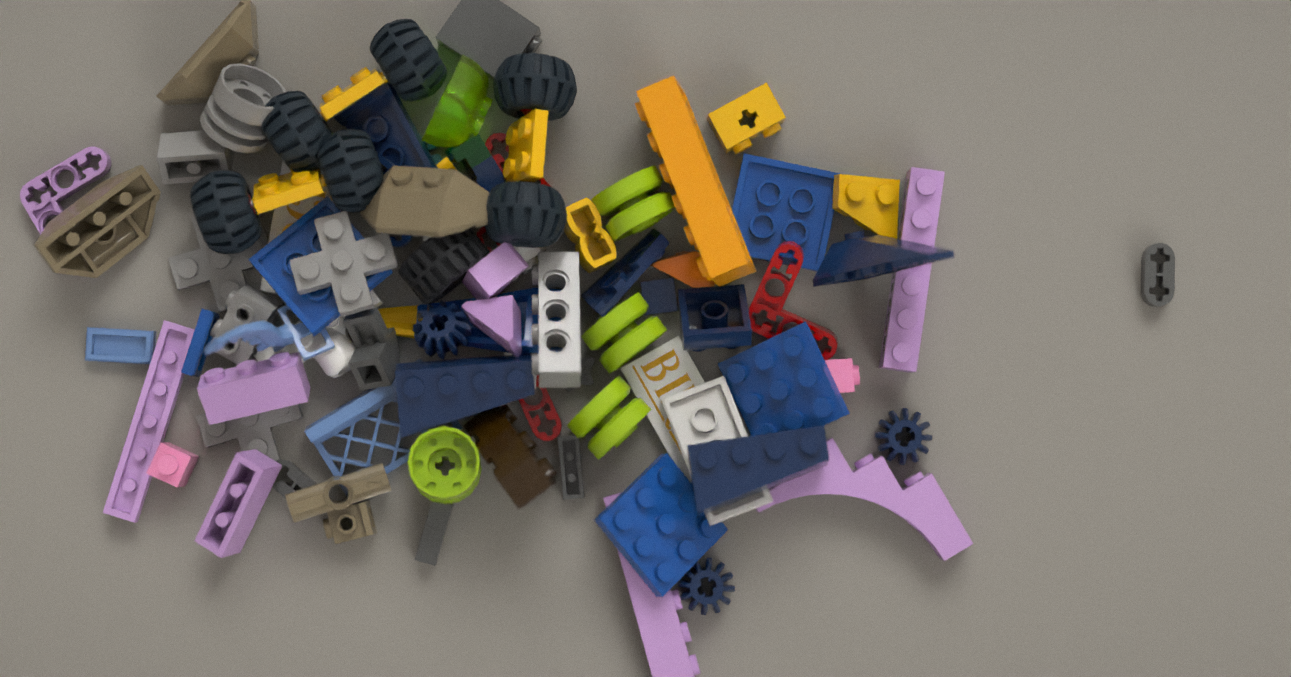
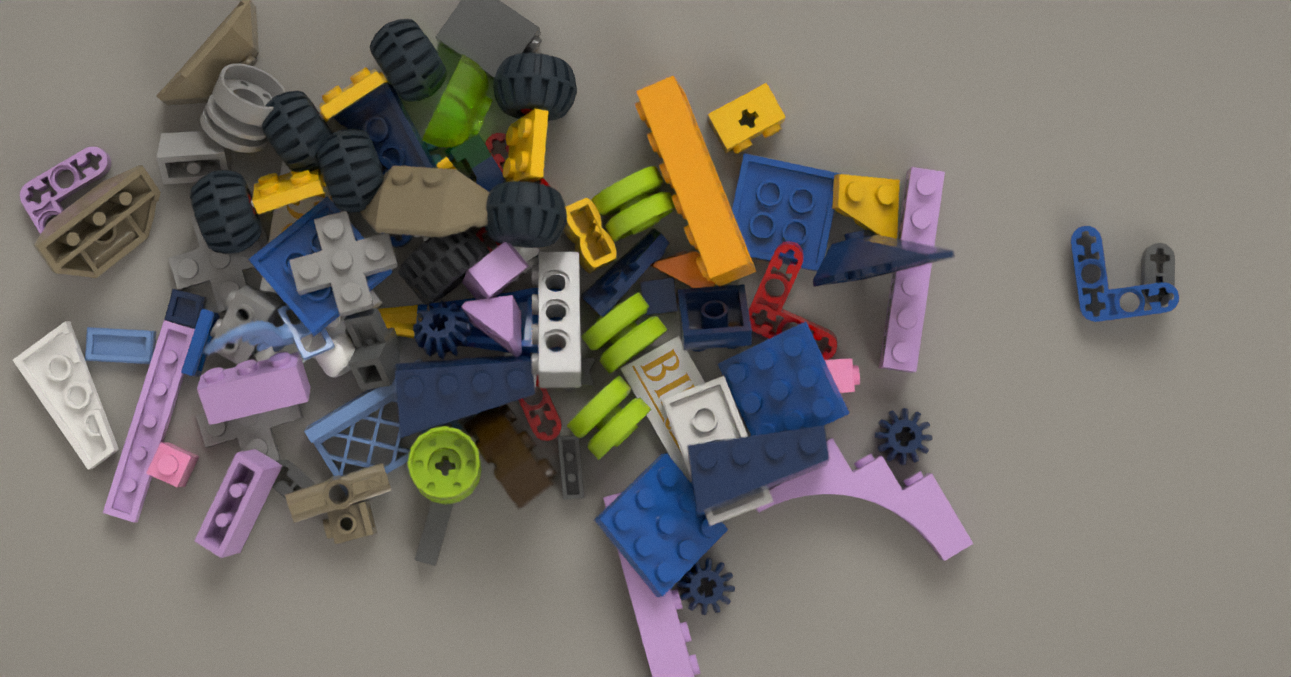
none -> white wing [13,321,119,470]
none -> dark blue tile [164,289,207,329]
none -> blue beam [1071,226,1179,322]

